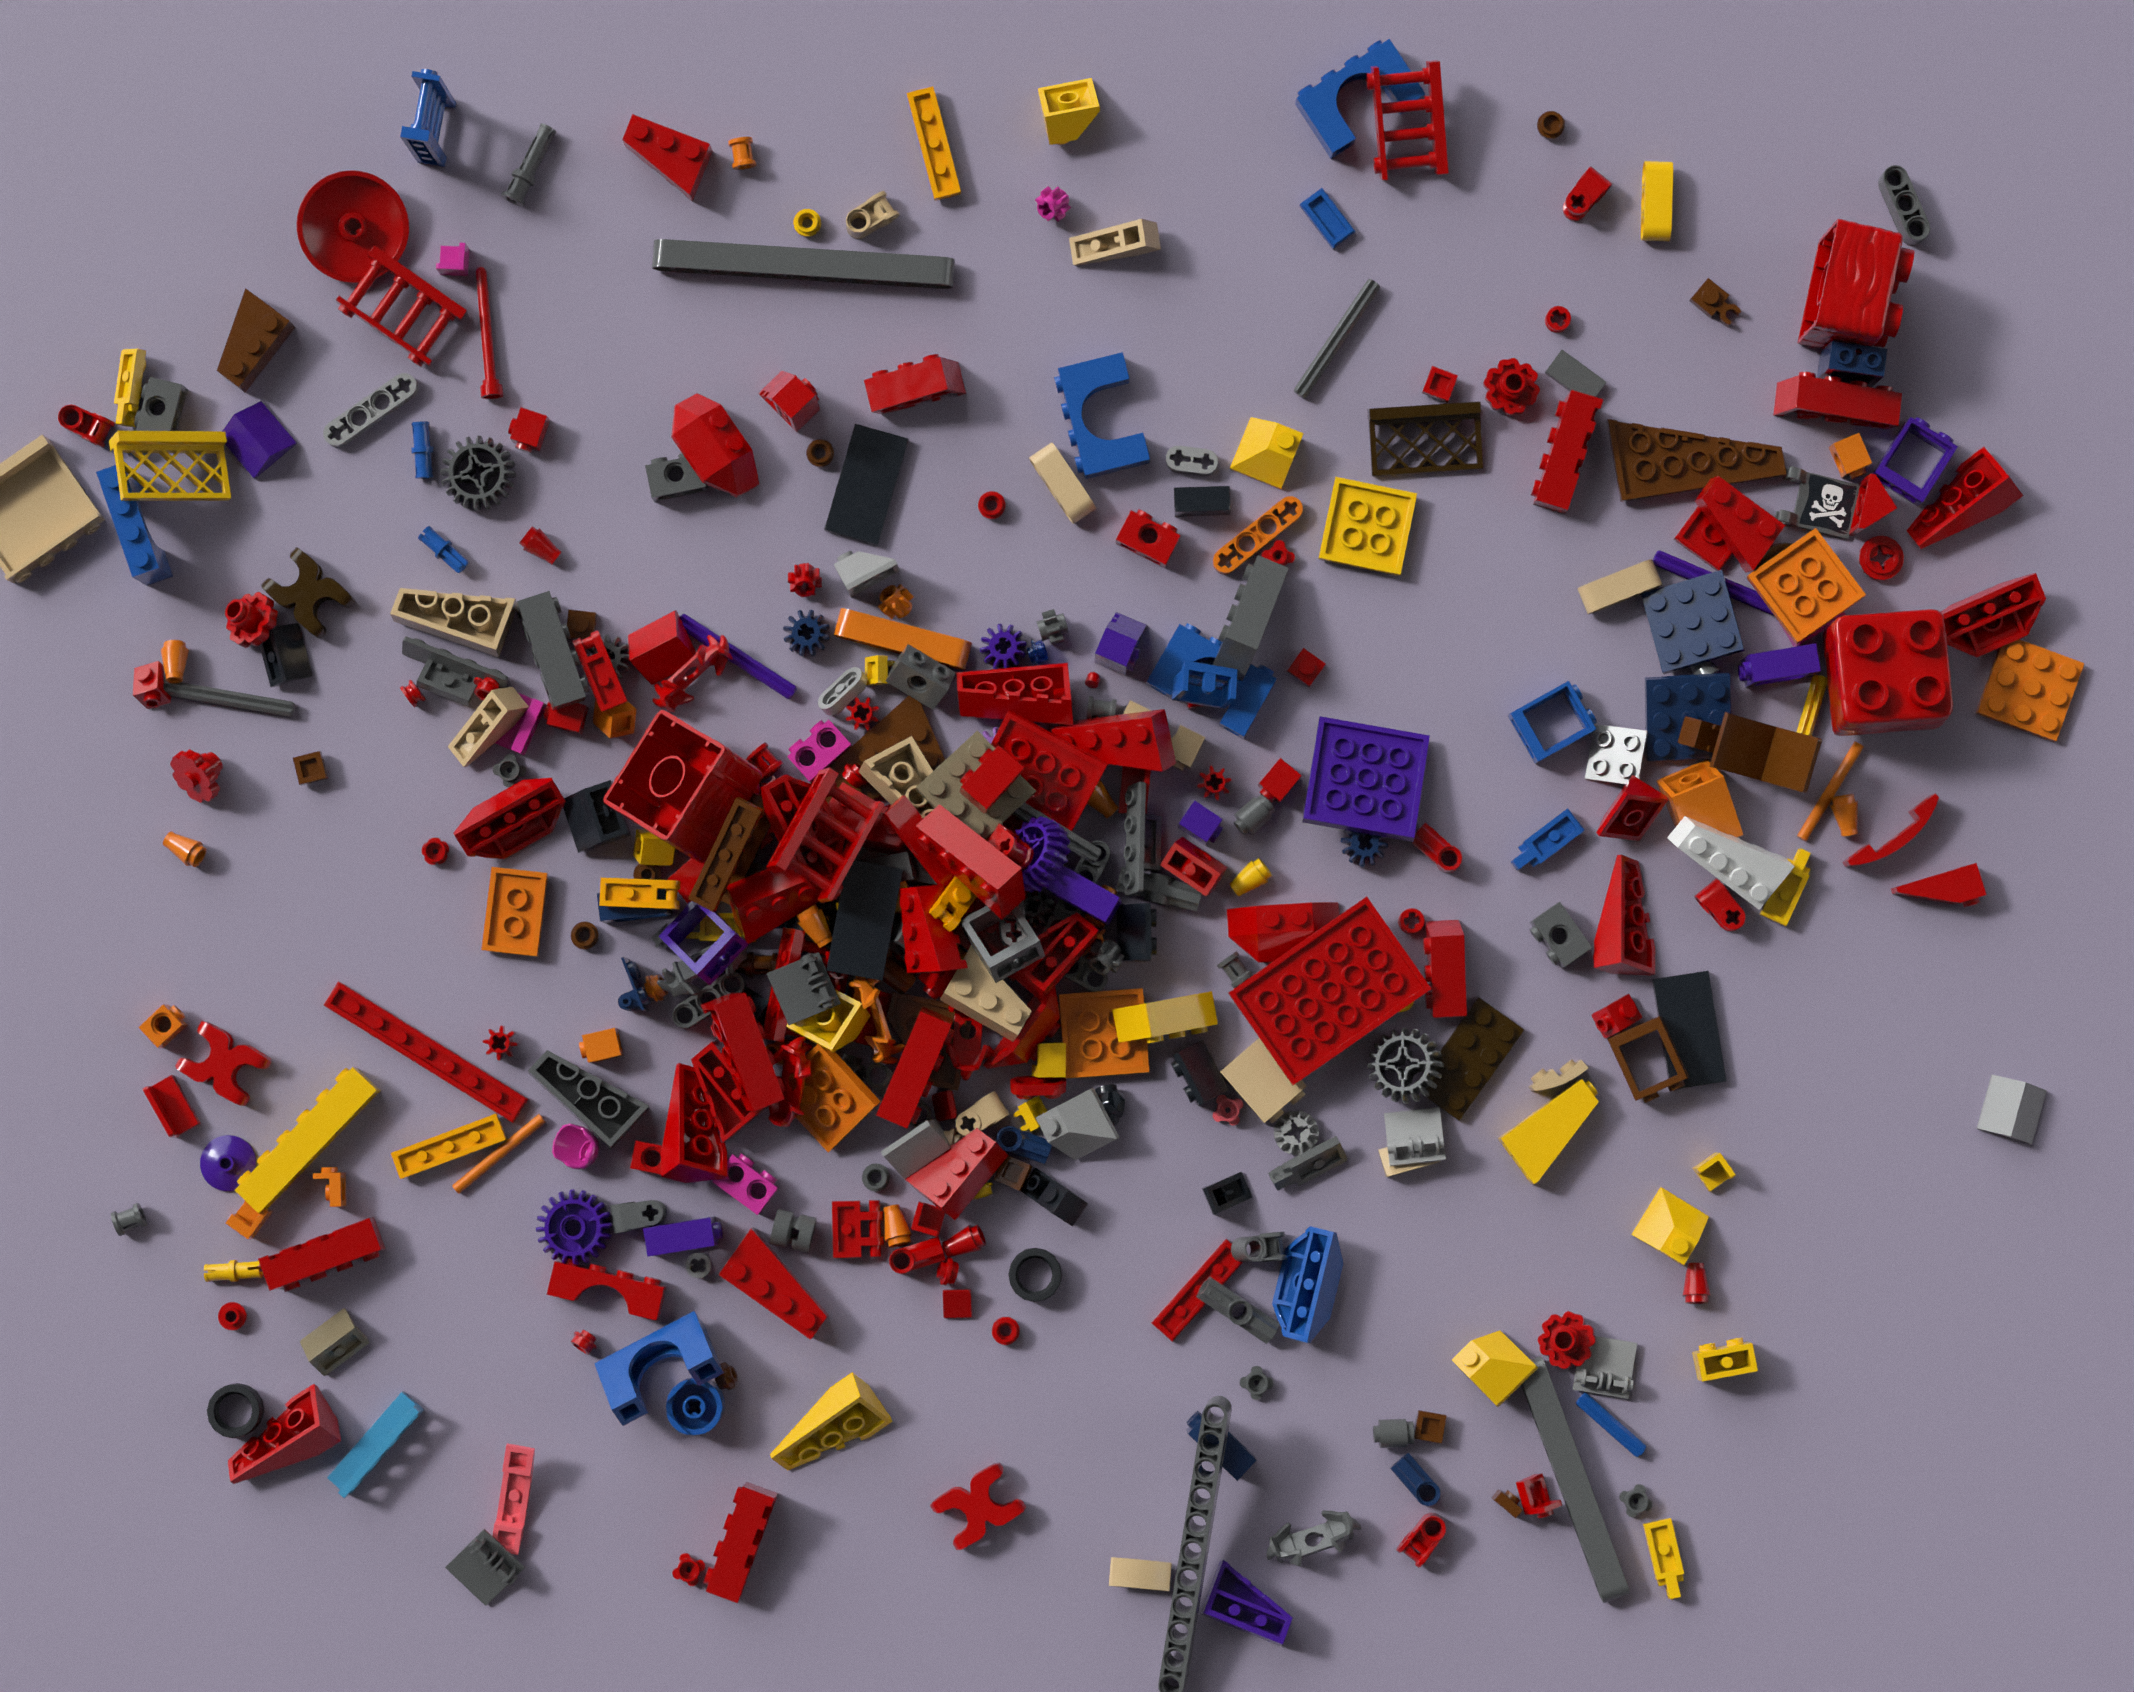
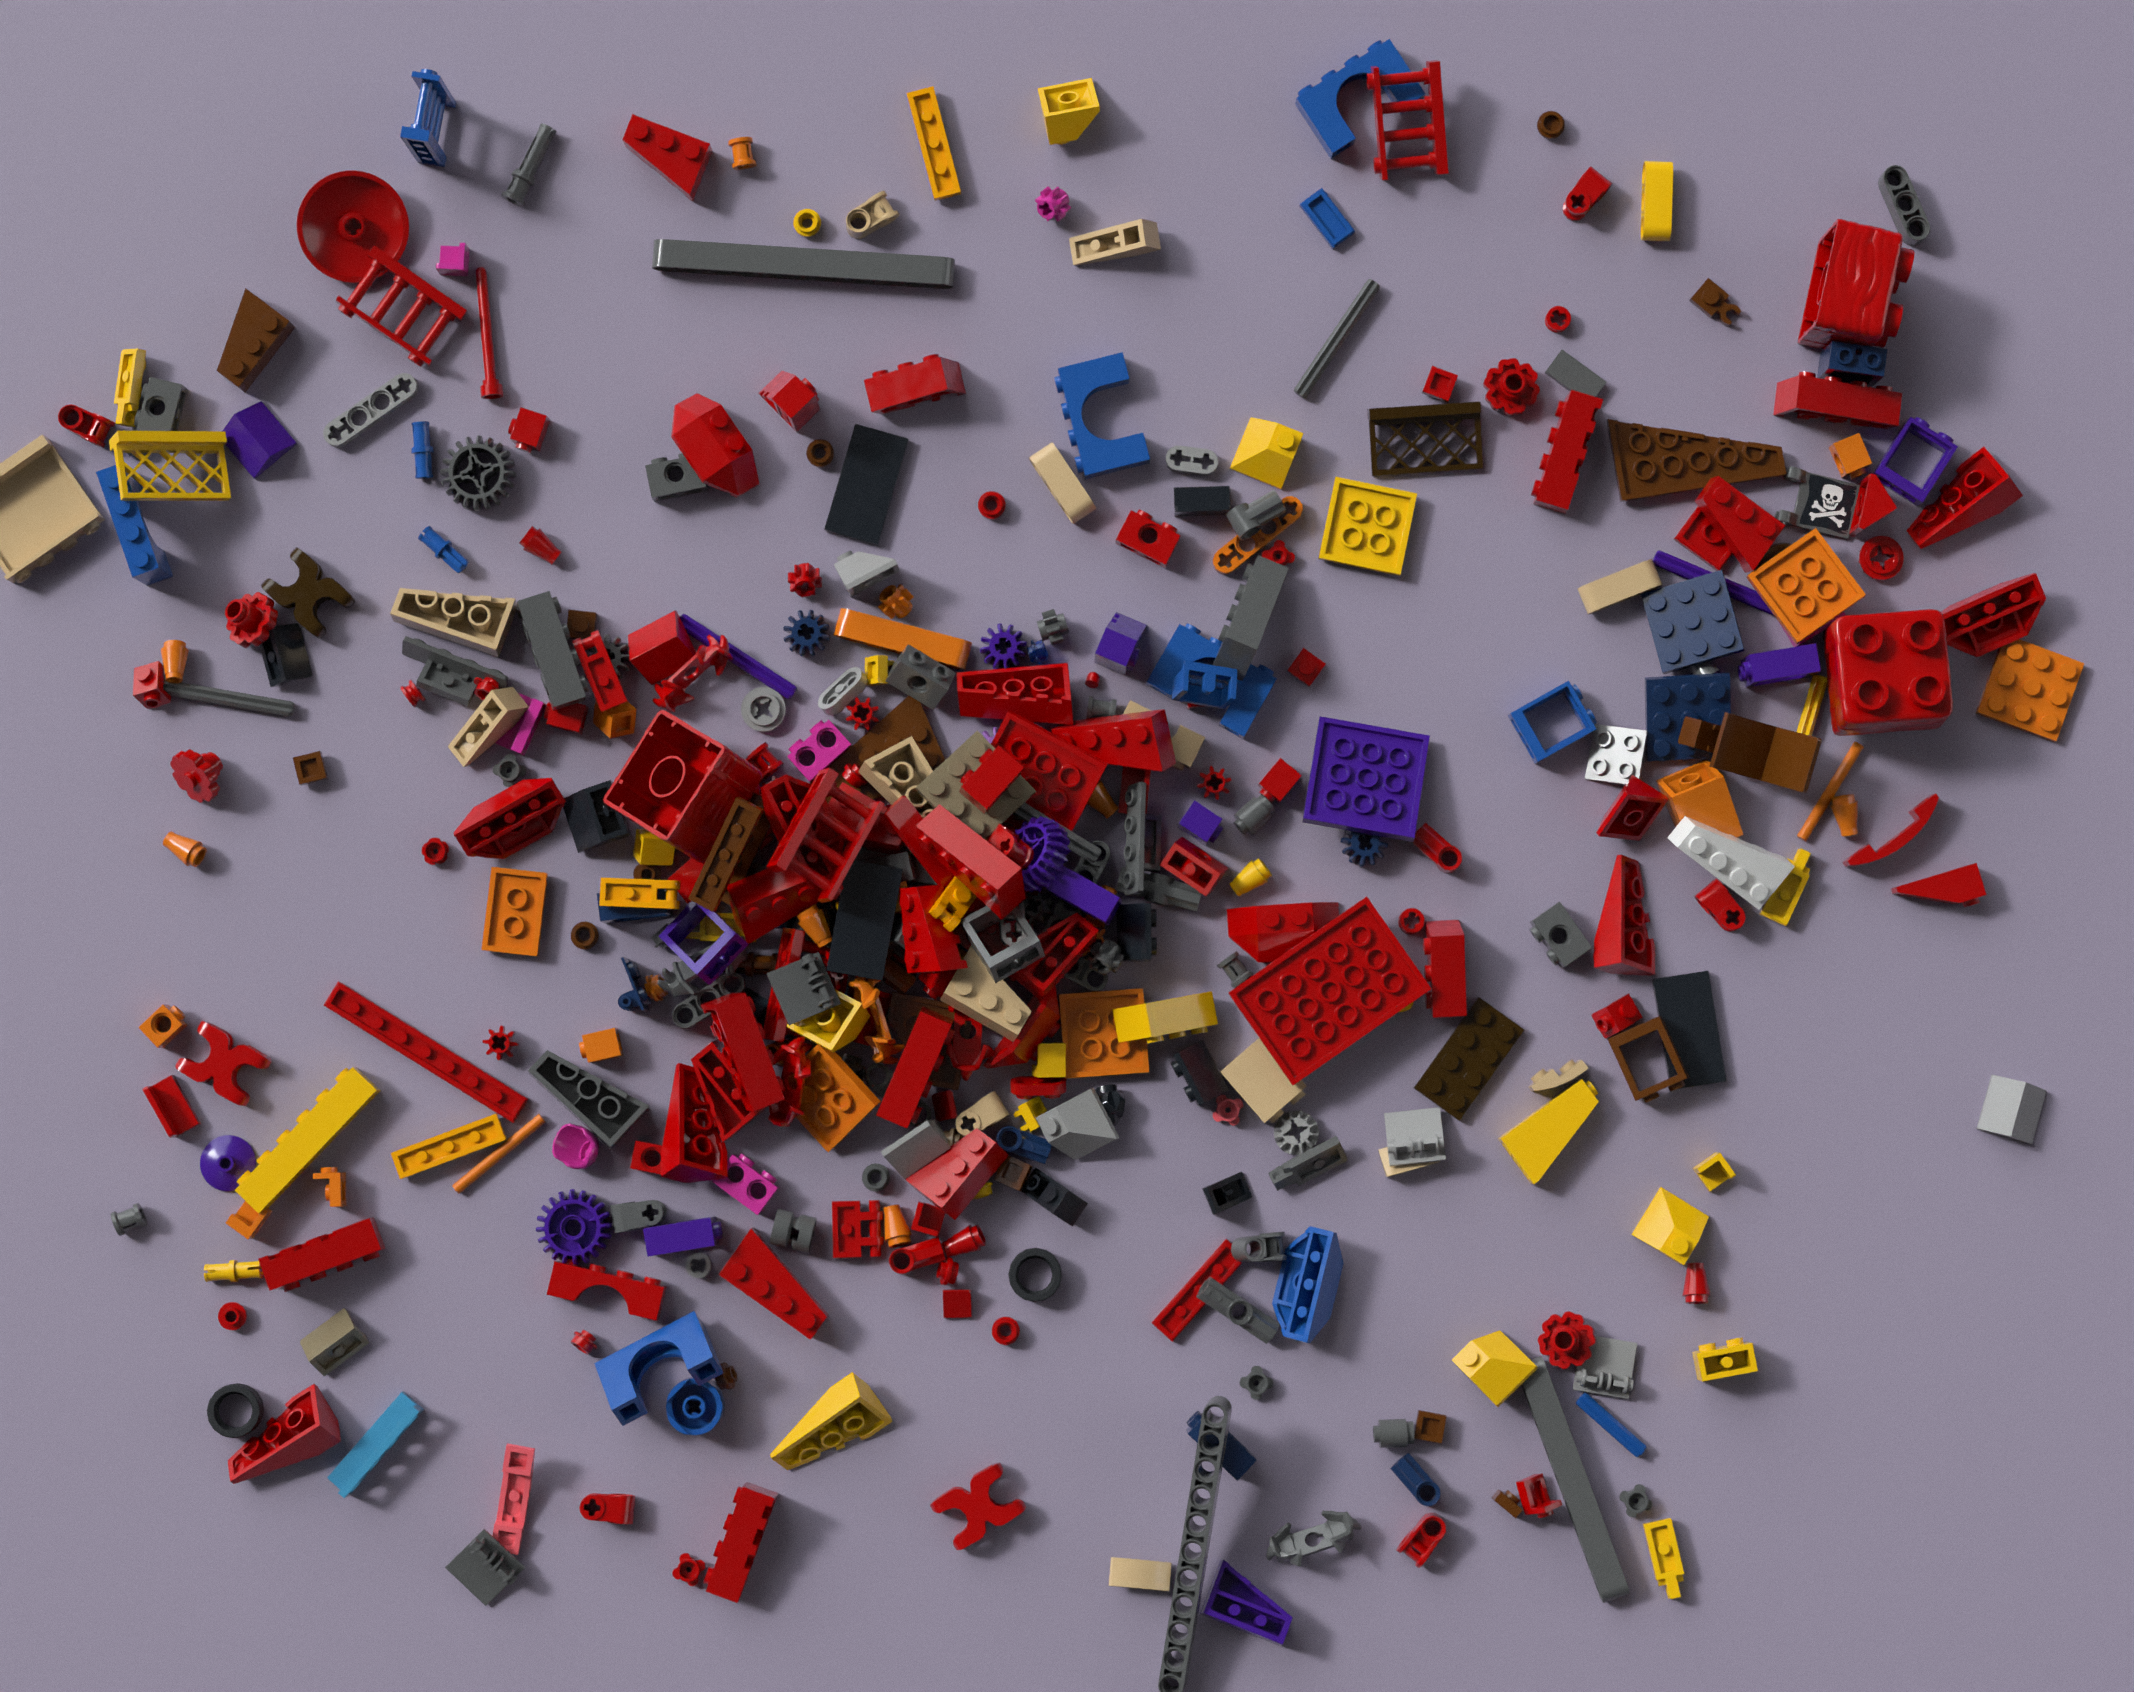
dark grey gear [1367,1027,1444,1104] -> none
blue hinge [1511,808,1585,870] -> none
none -> red piece [579,1493,635,1524]
none -> light grey gear [741,687,786,732]
none -> dark grey piece [1226,490,1286,540]

